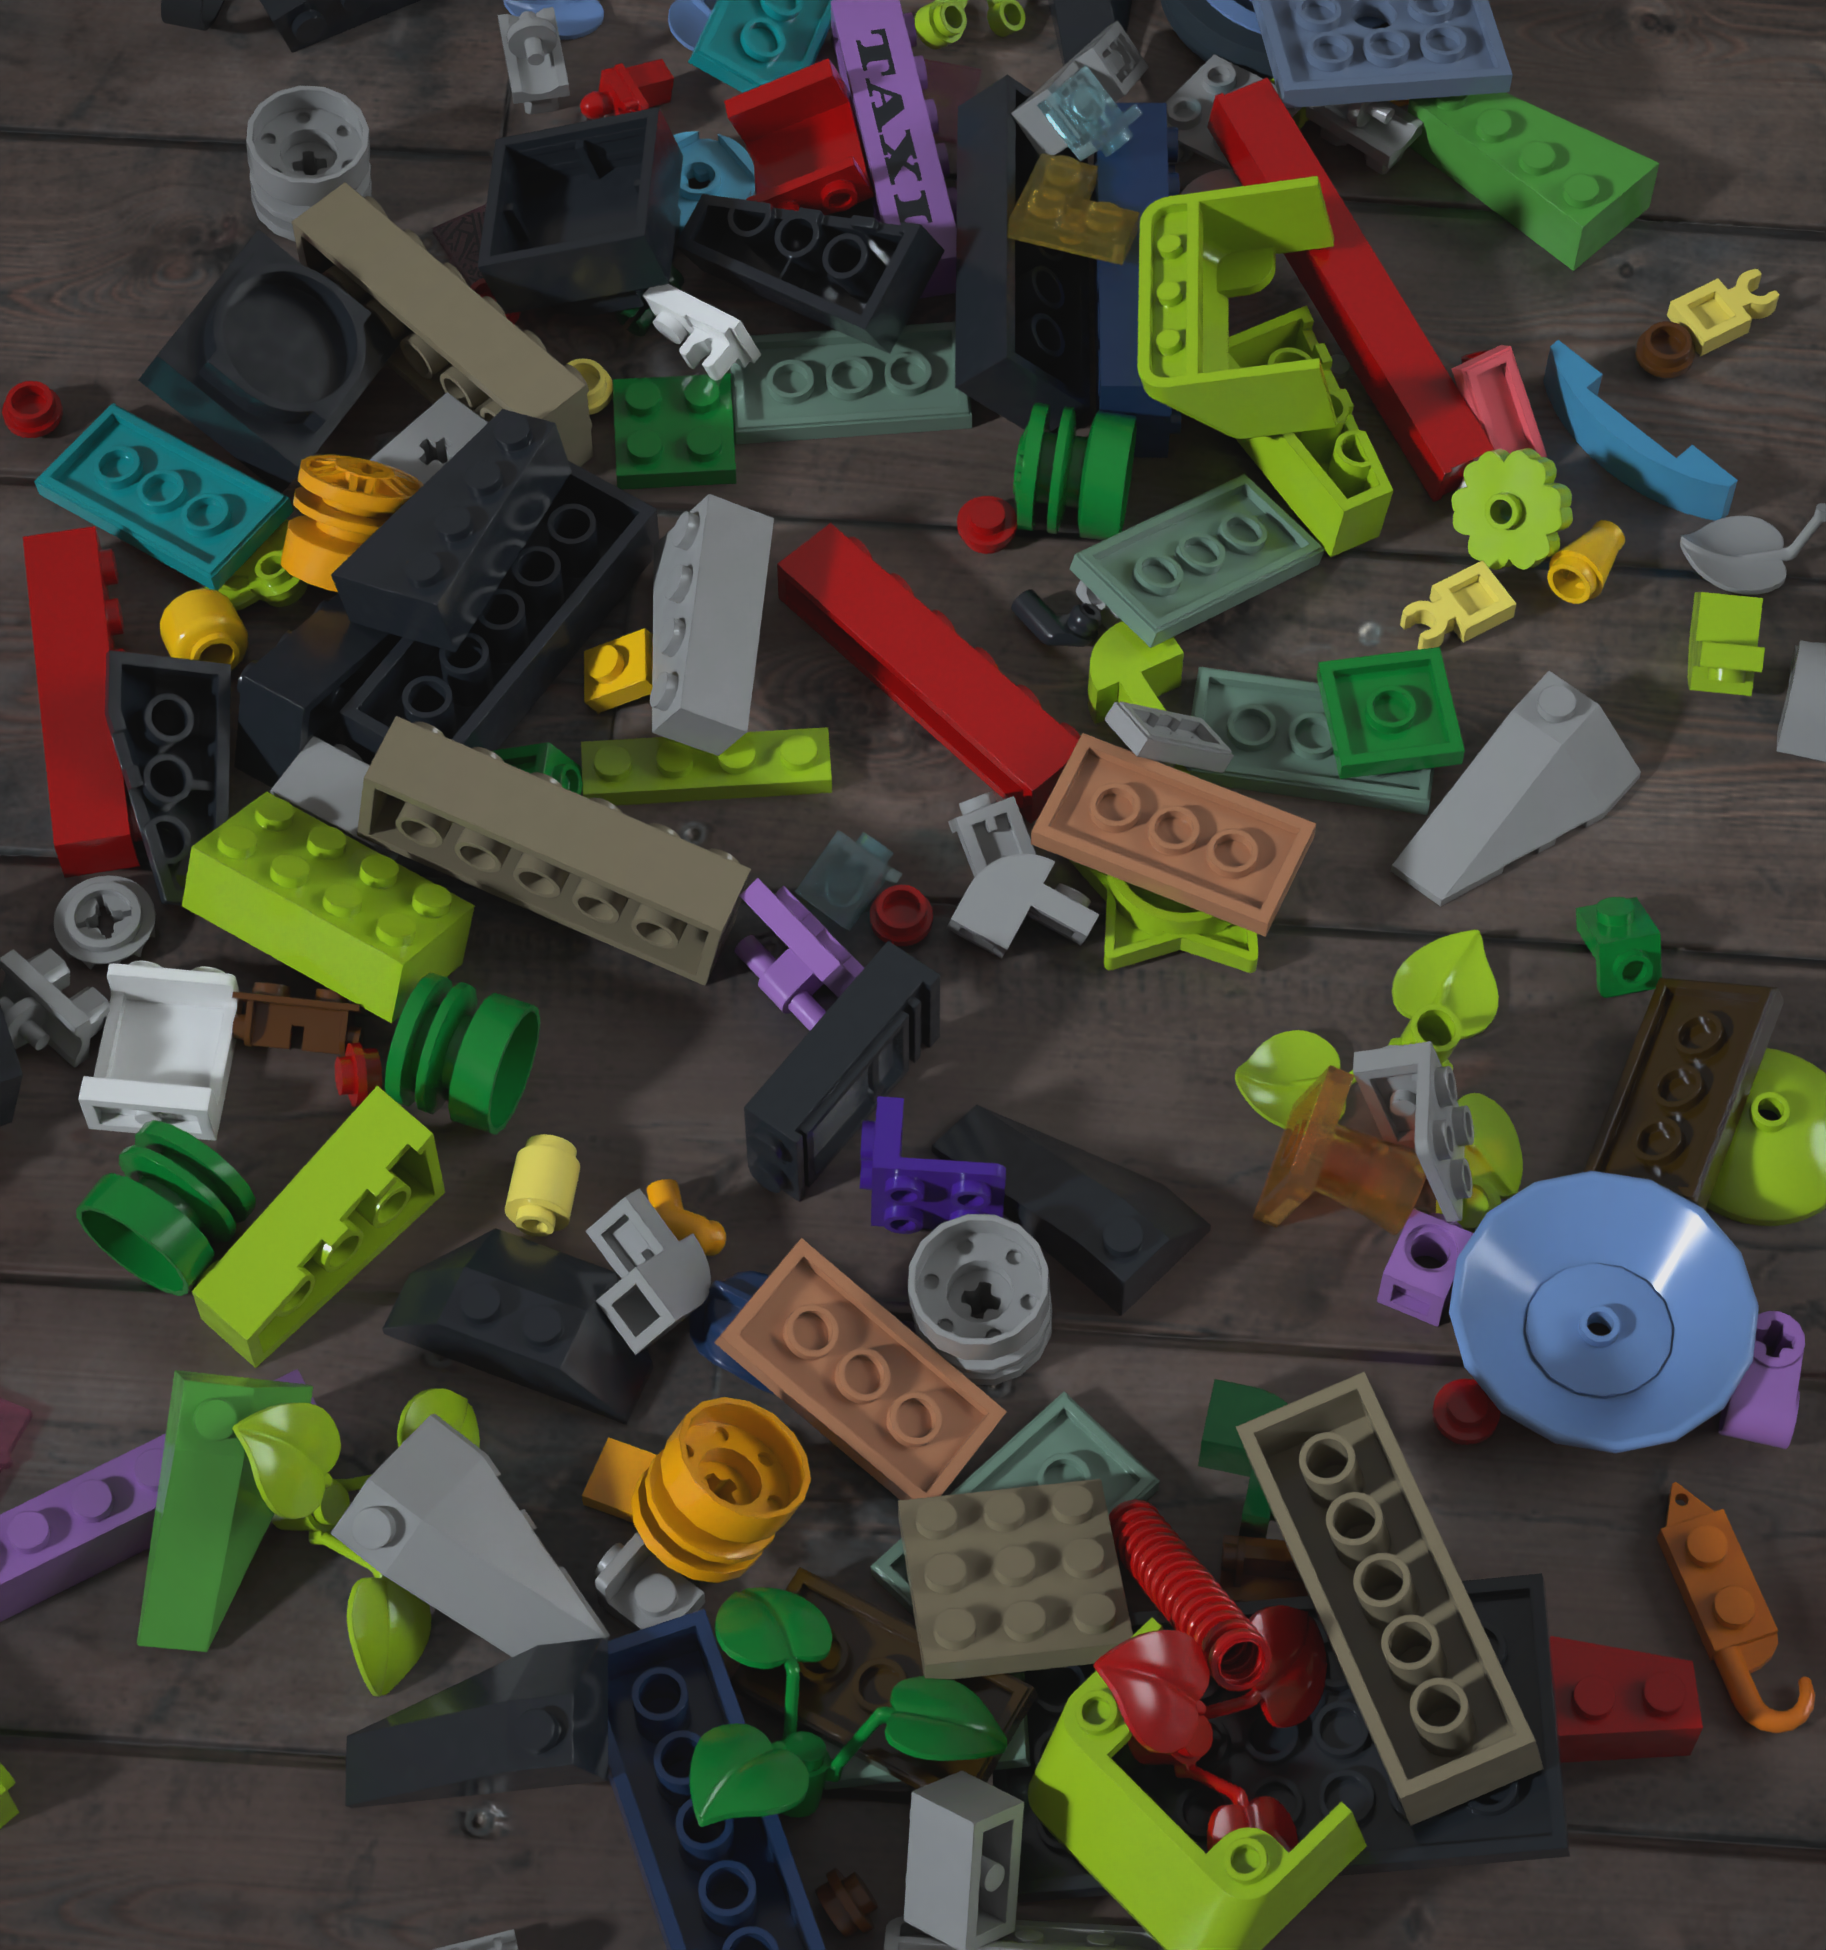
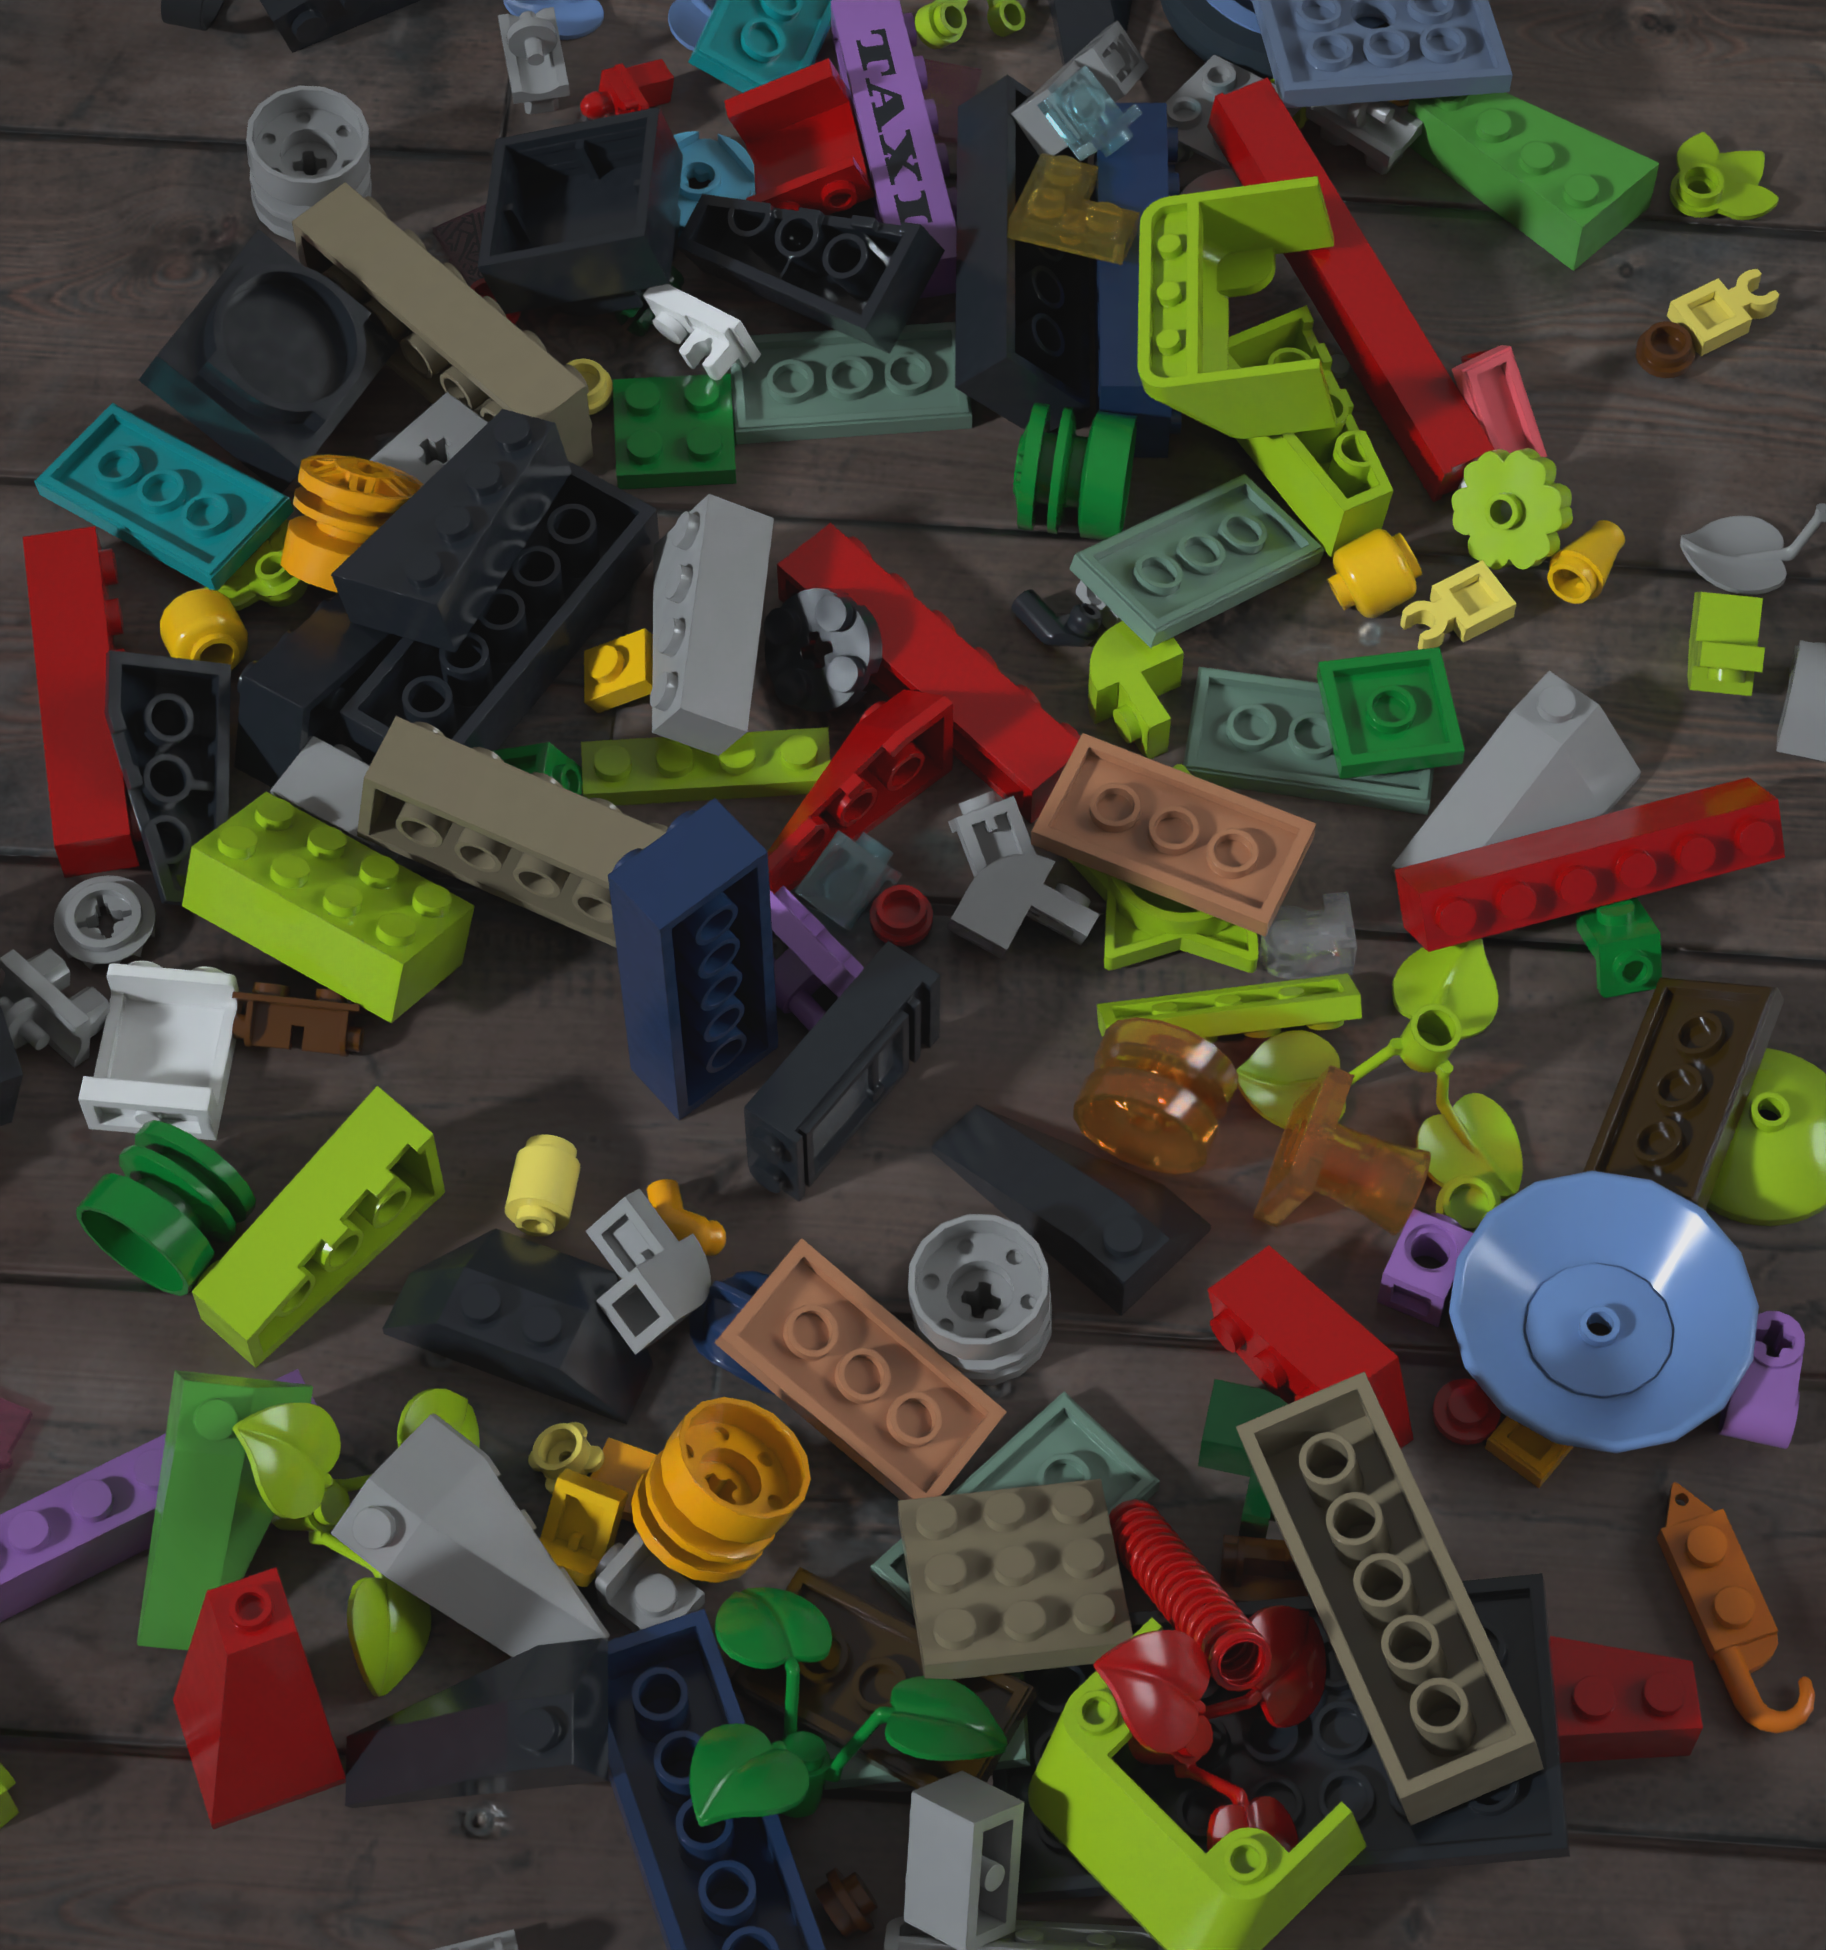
red plate [2,381,63,438] -> none
red plate [335,1042,382,1107] -> none
green wheel [385,972,540,1135] -> none
dark purple bracket [860,1096,1006,1234] -> none
red plate [957,496,1017,554] -> none
light grey plate [1104,701,1234,773] -> none
light grey bracket [1353,1041,1474,1222] -> none
dark azure slope [1543,340,1738,521] -> none
none -> red slope [173,1567,346,1829]
none -> light yellow plate [528,1422,605,1494]
none -> yellow bracket [539,1468,629,1587]
none -> dark blue brick [608,798,778,1121]
none -> black plate [764,588,883,712]
none -> red wedge [767,689,953,894]
none -> clear orange wheel [1073,1017,1239,1174]
none -> lime plate [1097,973,1362,1054]
none -> red wedge [1207,1245,1414,1449]
none -> clear leg [1259,892,1357,979]
none -> yellow head [1327,528,1422,619]
none -> red brick [1395,777,1785,952]
none -> light orange tile [1485,1416,1573,1488]
none -> lime plate [1669,132,1779,220]

